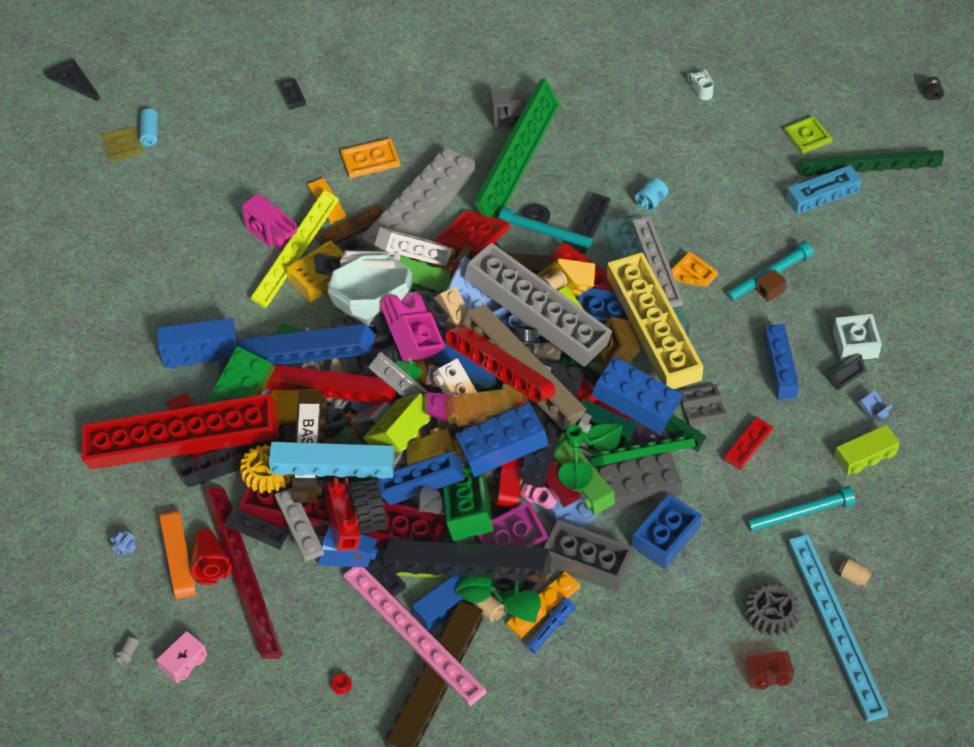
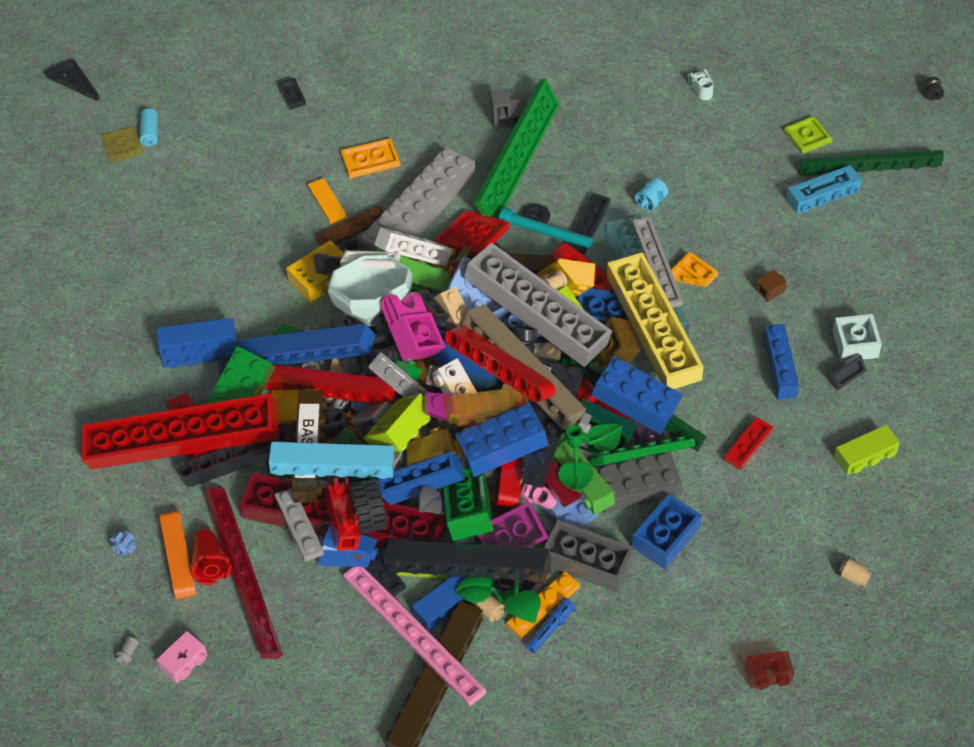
black plate [225,507,289,550] -> none
yellow gear [240,443,293,494] -> none
dark pink brick [241,194,298,252] -> none
neon yellow tile [250,190,339,308] -> none
red plate [331,674,352,695] -> none
dark grey slope [678,384,727,426] -> none
teal piece [726,241,814,302] -> none
dark grey gear [745,582,802,637] -> none
teal piece [747,486,856,532] -> none
medium azure plate [788,534,888,722] -> none
medium blue bracket [858,390,893,421] -> none

